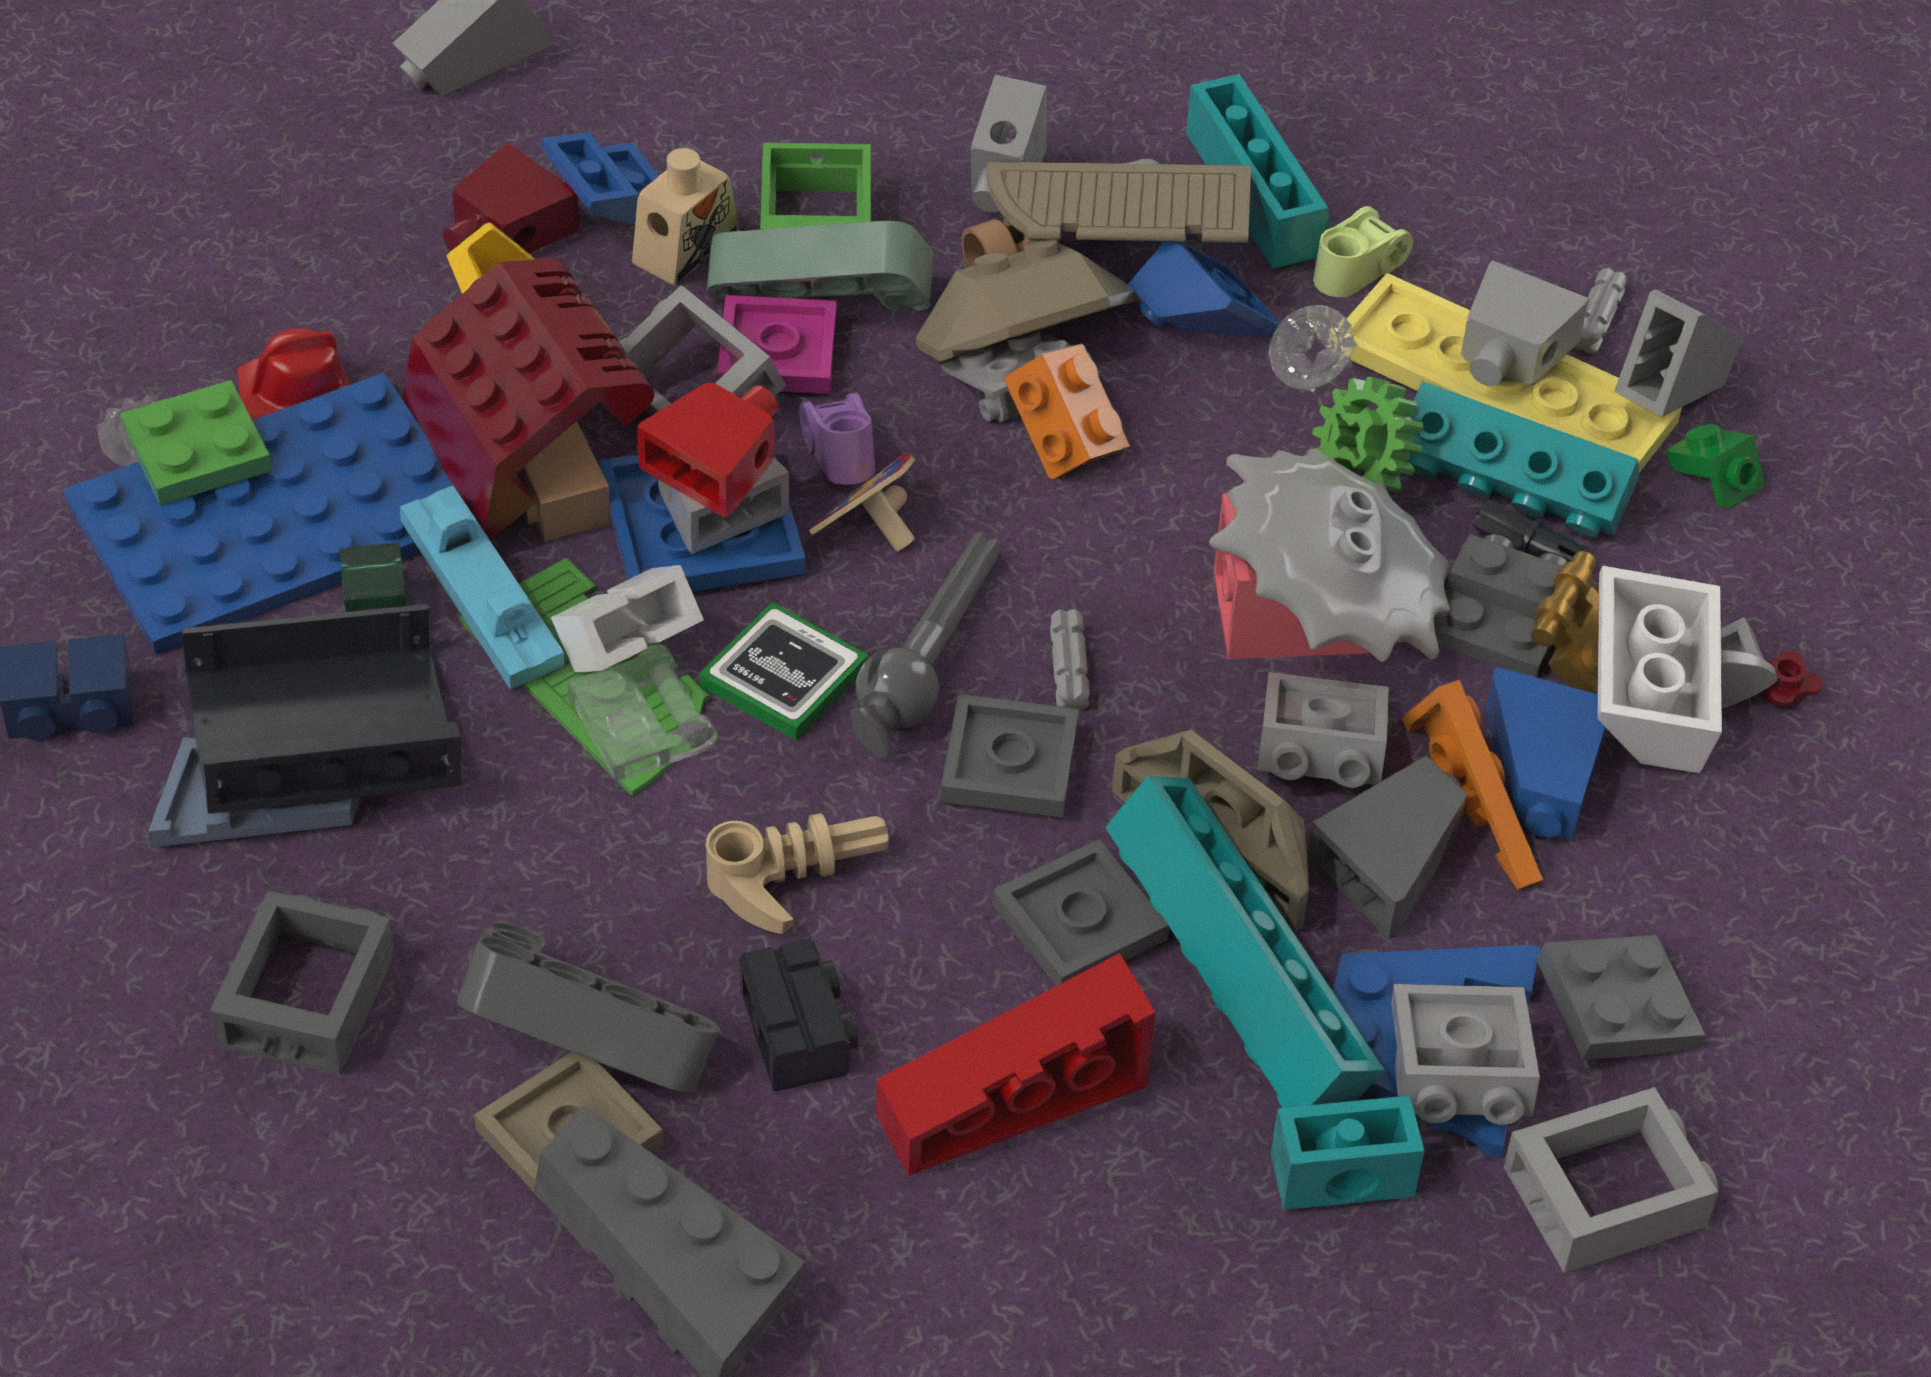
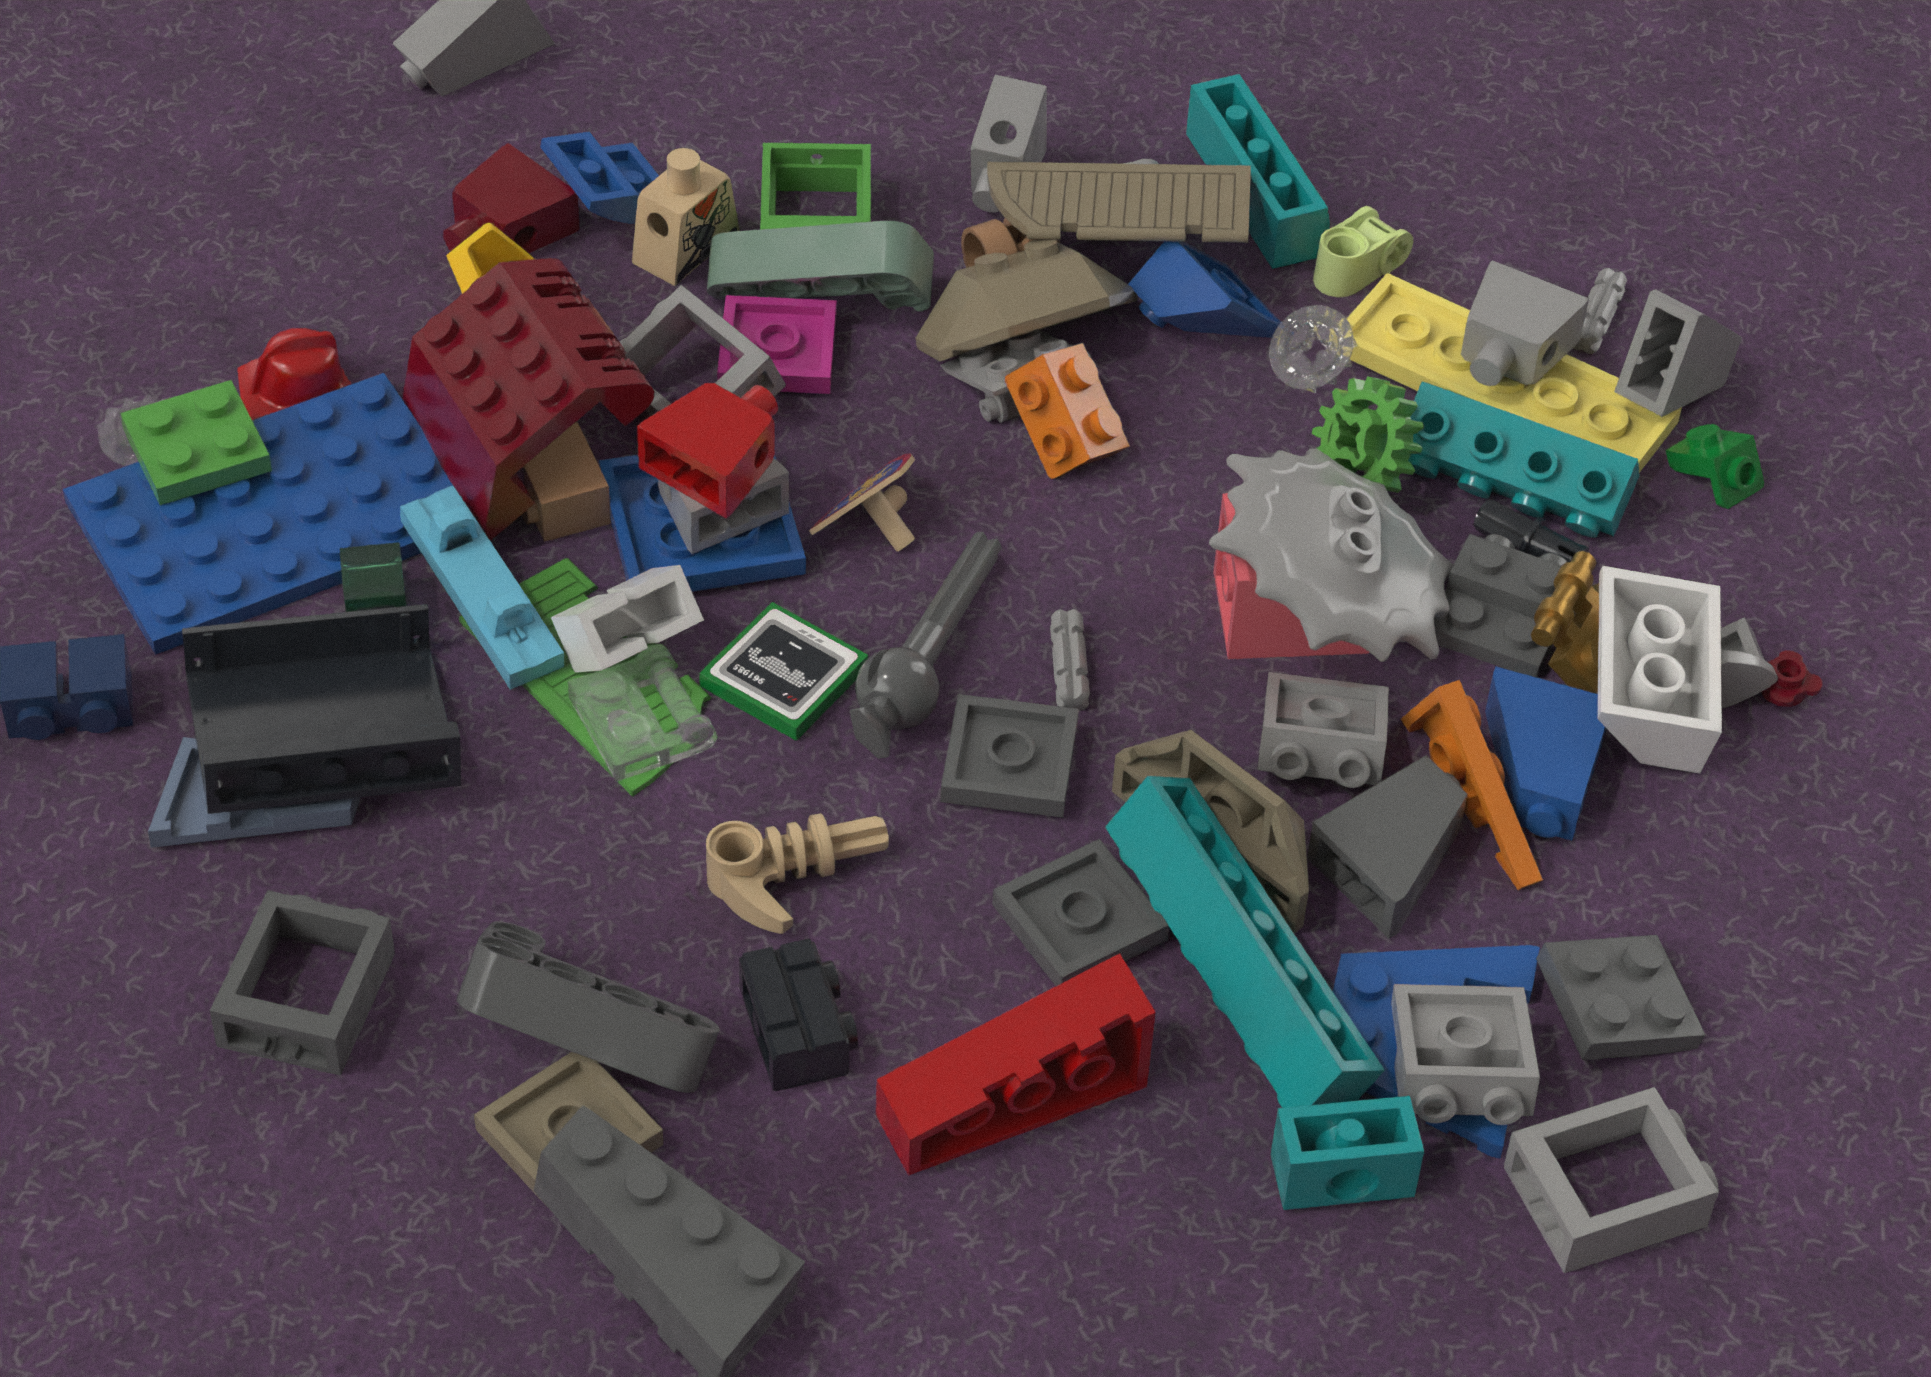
medium lavender piece [799,392,876,485] -> none

